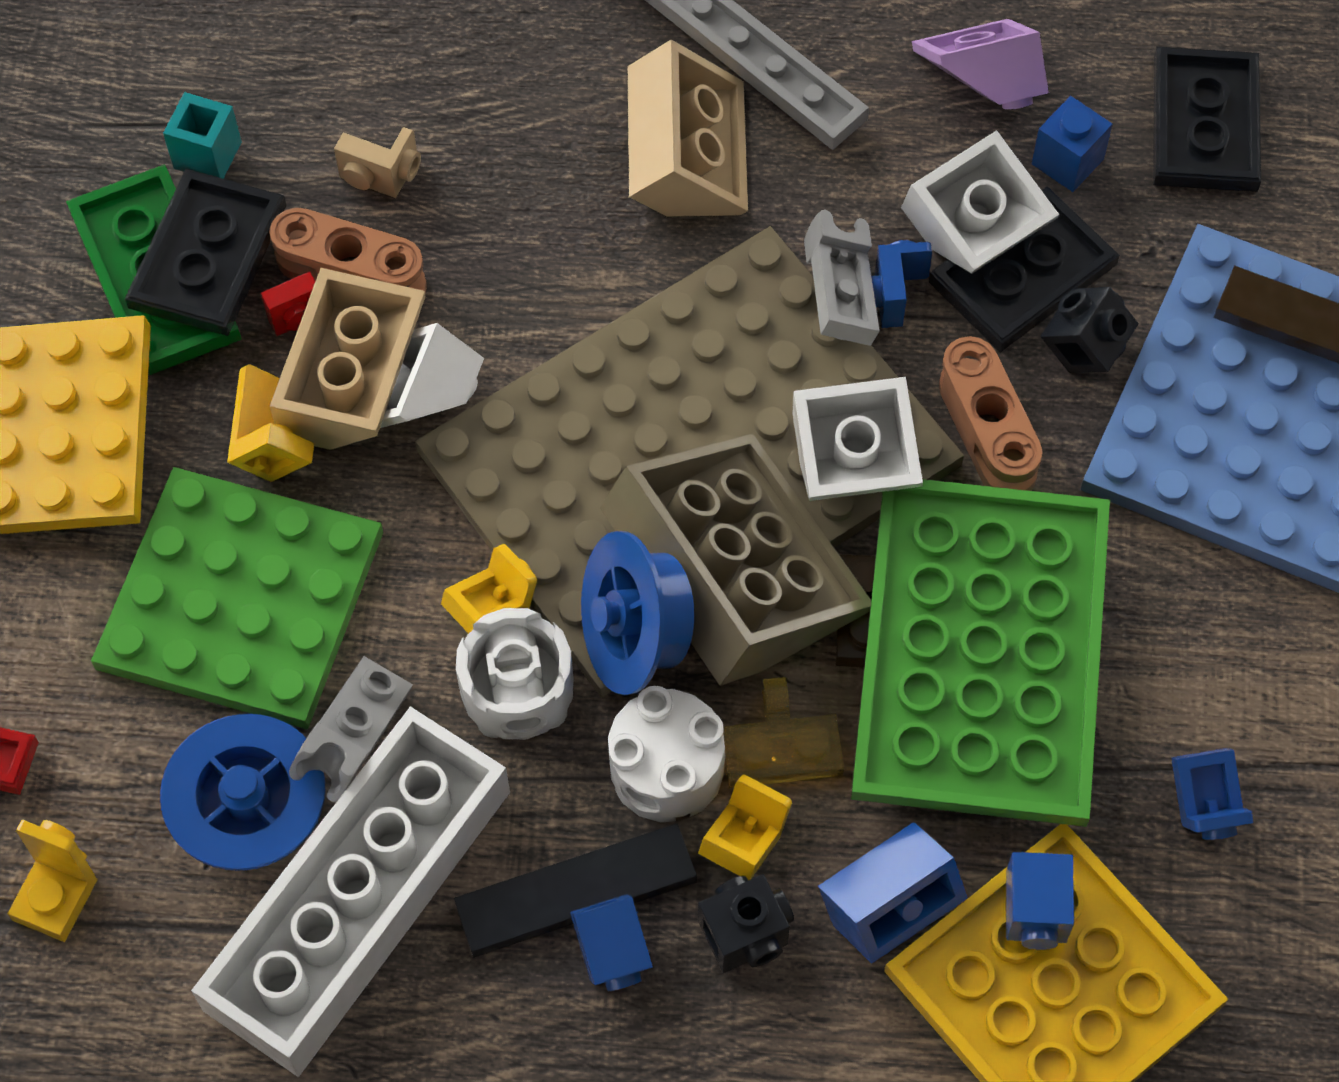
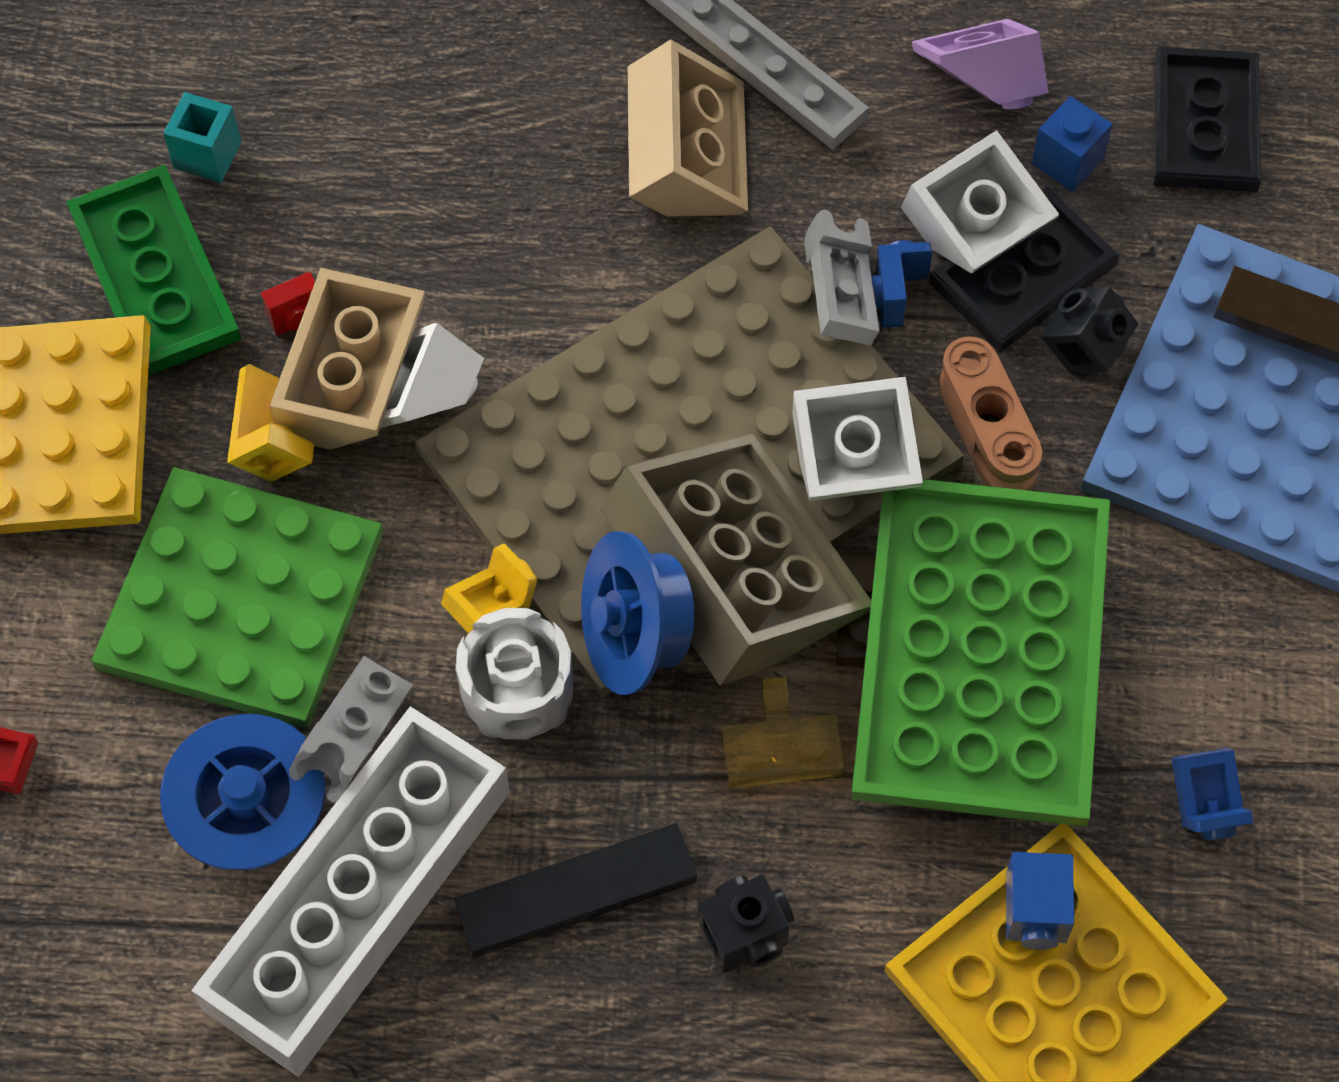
yellow bracket [7,820,98,942] -> none
black tile [125,169,287,336] -> none
nougat piece [269,208,427,294] -> none
tan bracket [334,127,421,198] -> none
blue brick [570,894,653,991] -> none
white brick [608,686,725,823] -> none
yellow bracket [698,775,792,880] -> none
blue brick [818,822,968,964] -> none

